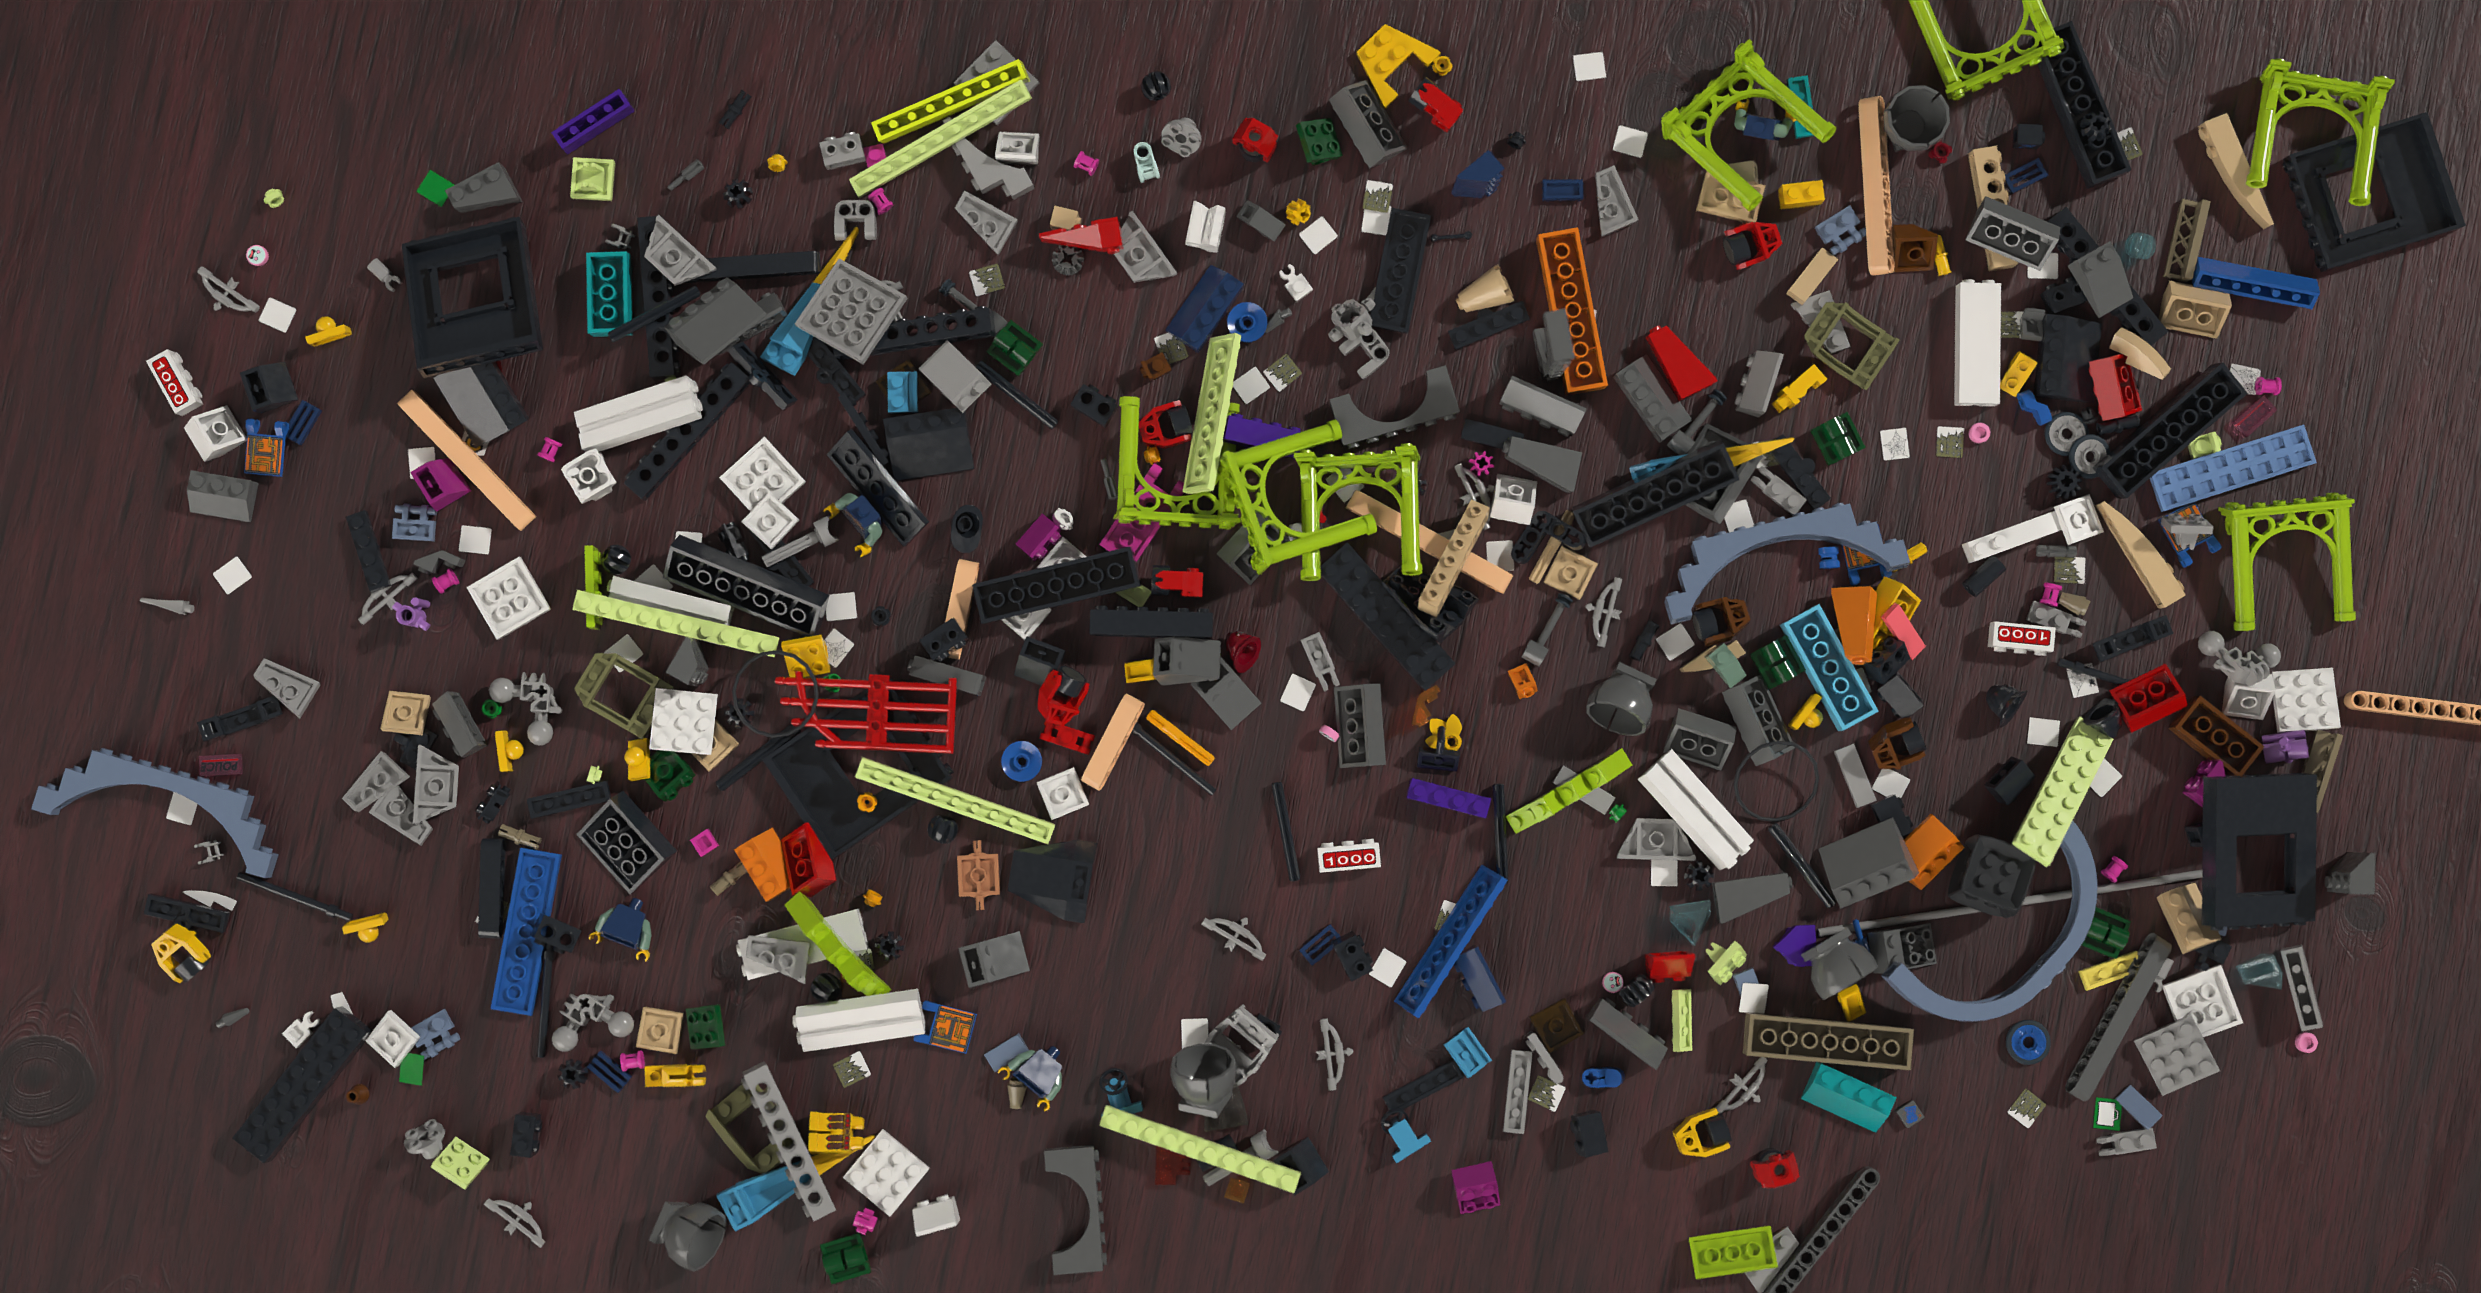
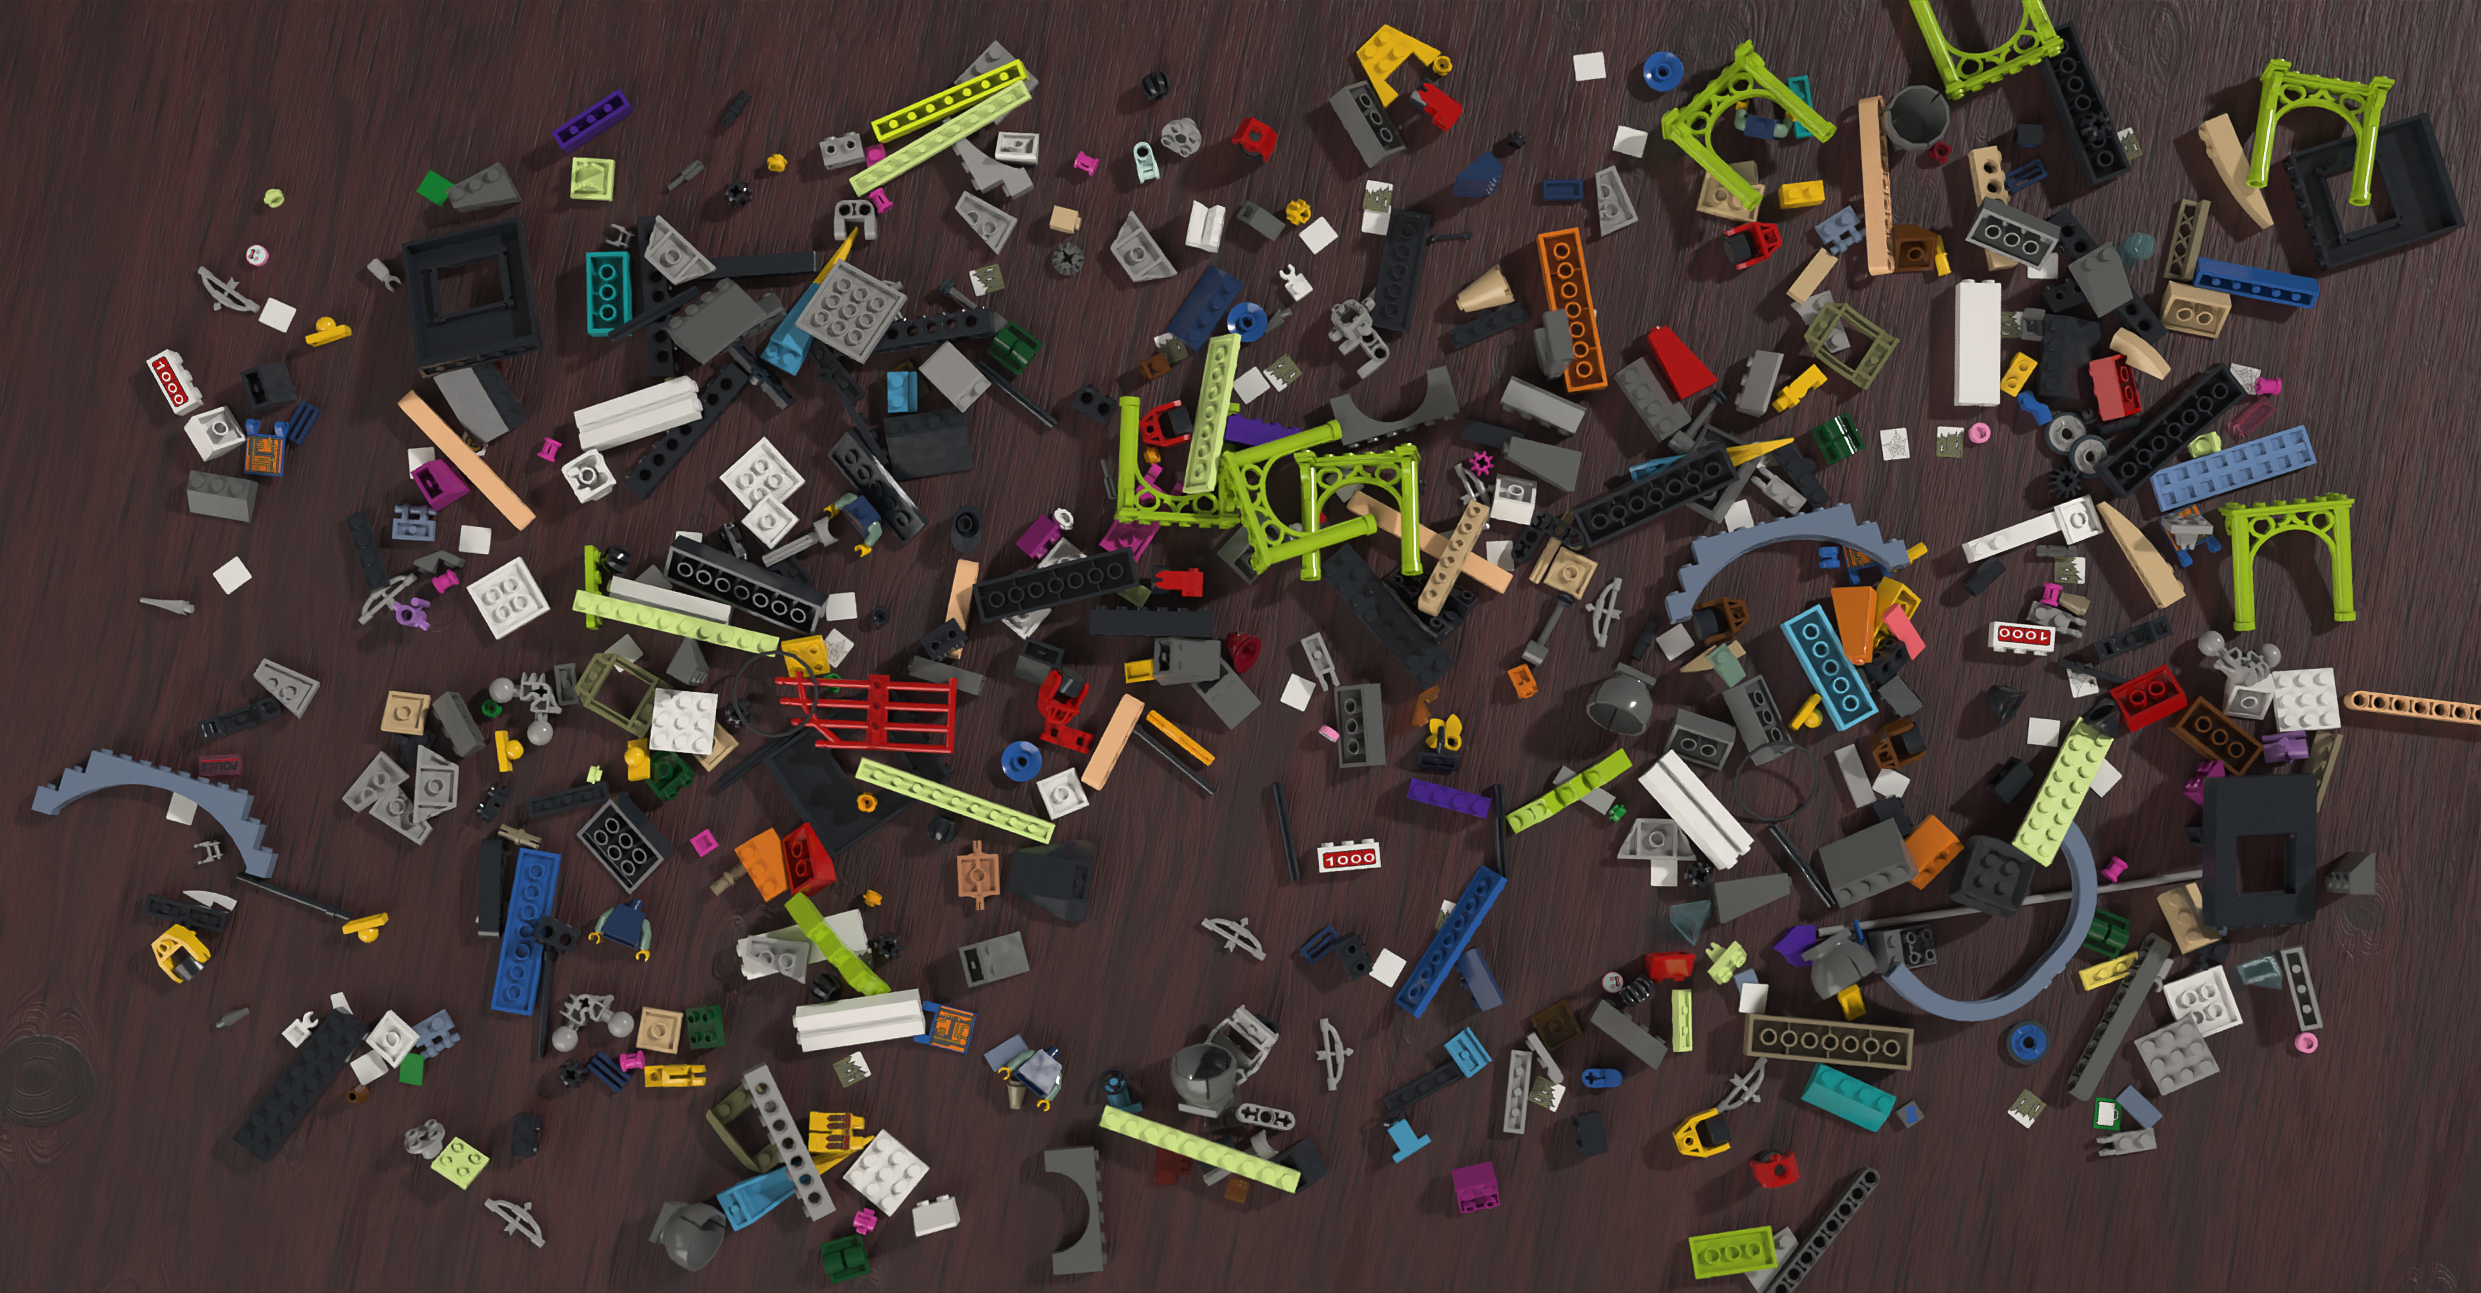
red wedge [1039,217,1124,254] -> none
white sticker [1181,1018,1208,1049] -> none
dark green plate [1296,118,1343,165] -> none
dark green plate [1750,635,1806,690] -> none
none -> white sticker [350,1049,389,1085]
none -> dark grey plate [554,663,581,706]
none -> light grey beam [1236,1103,1295,1131]
none -> blue dish [1643,51,1684,92]

